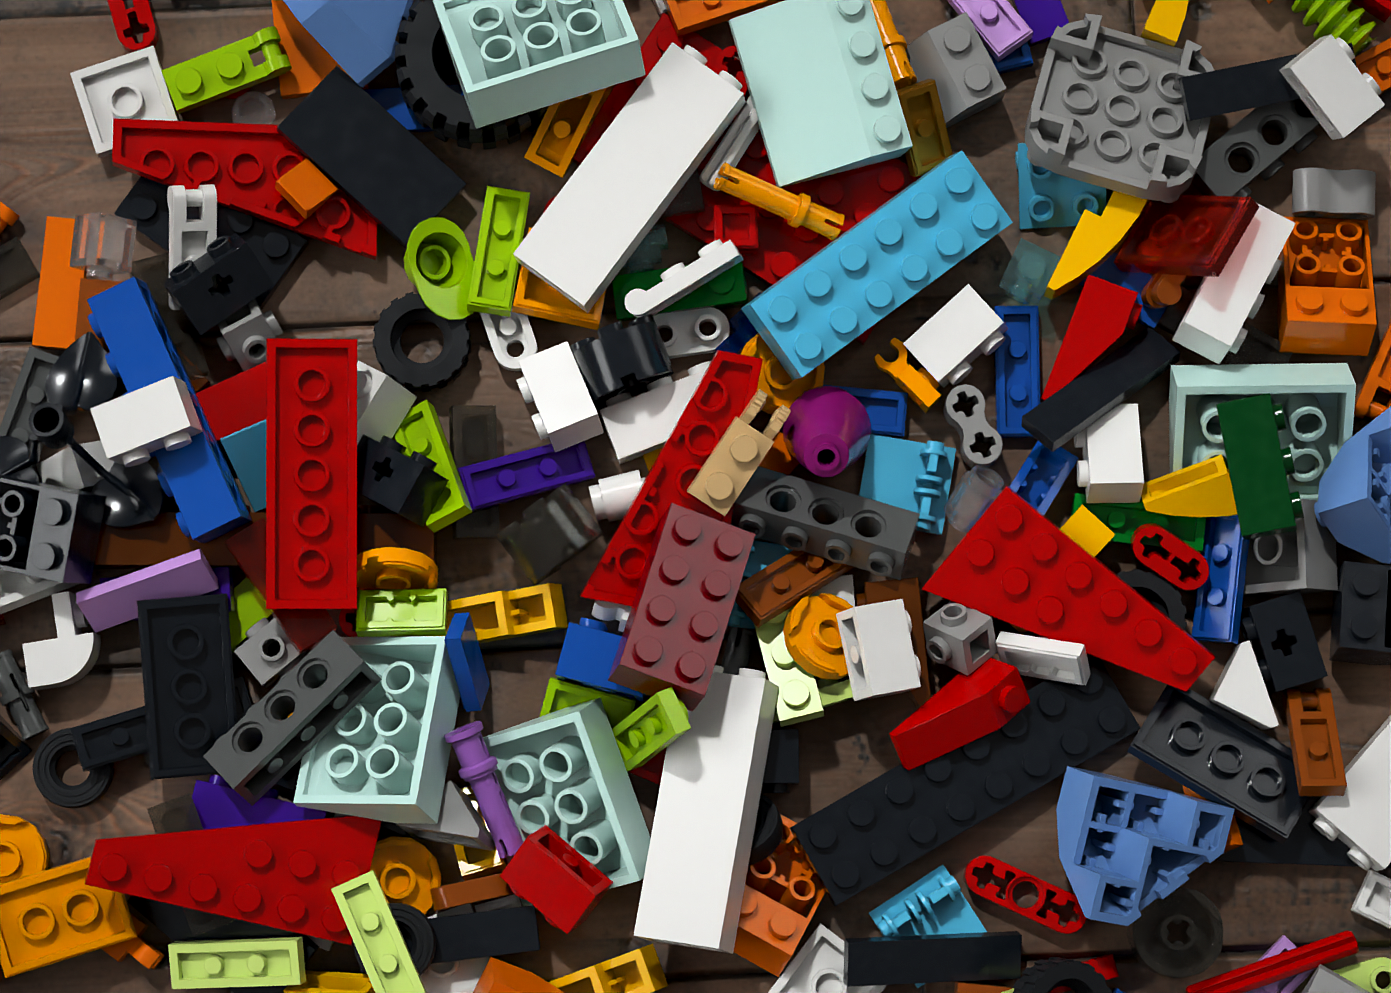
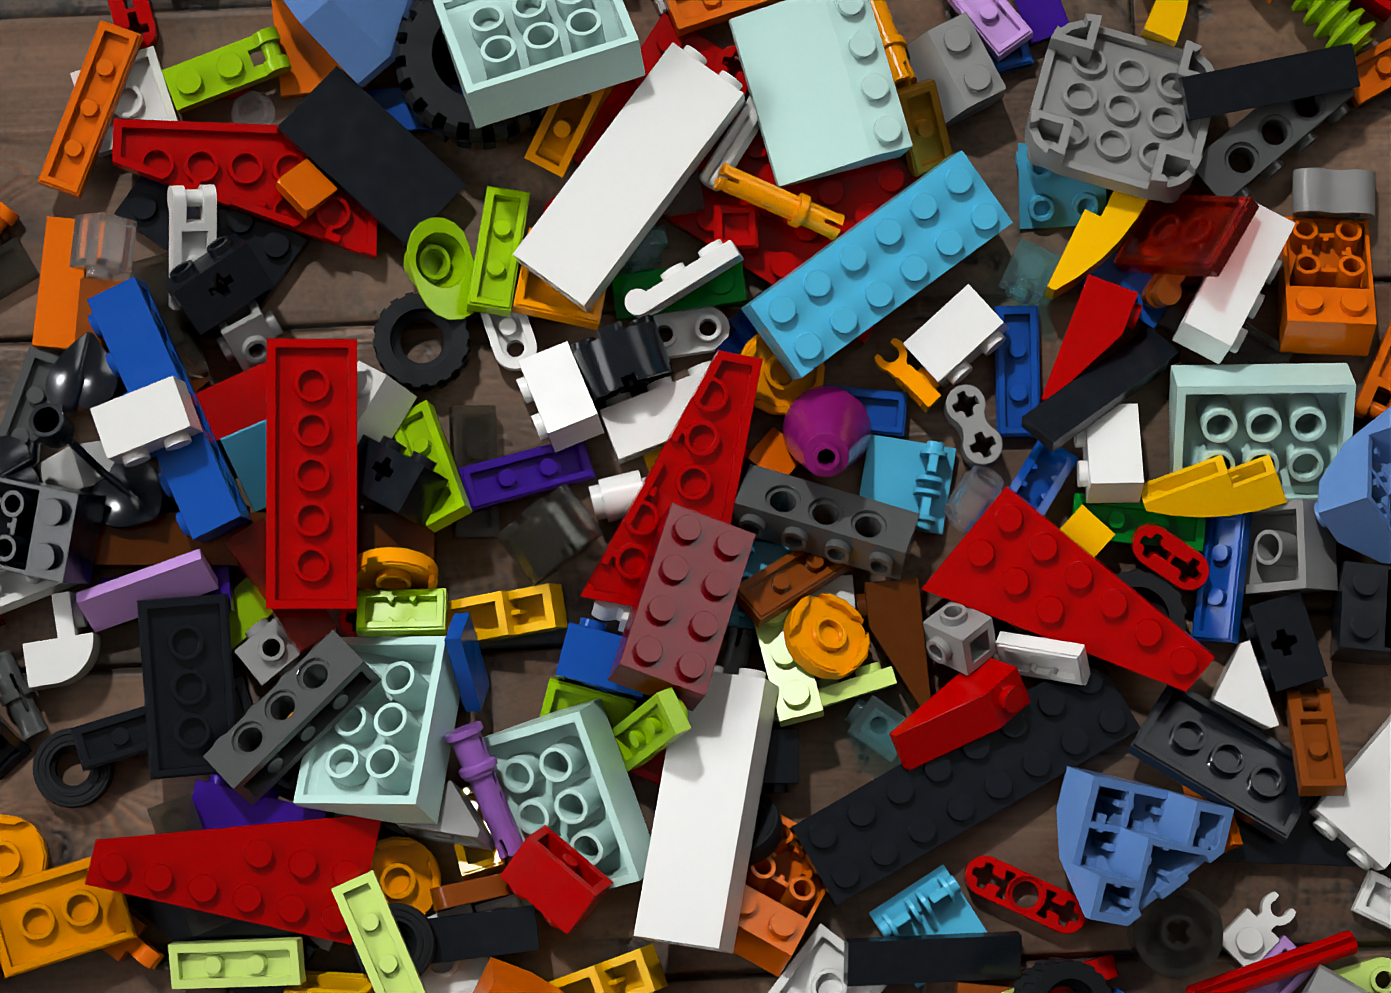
tan hinge [687,389,791,516] -> none
white brick [836,599,921,702] -> none
dark green brick [1216,393,1304,540] -> none
white brick [1279,34,1385,140] -> none
none -> orange tile [37,20,143,199]
none -> clear light blue brick [845,695,907,764]
none -> white plate [1215,892,1296,967]

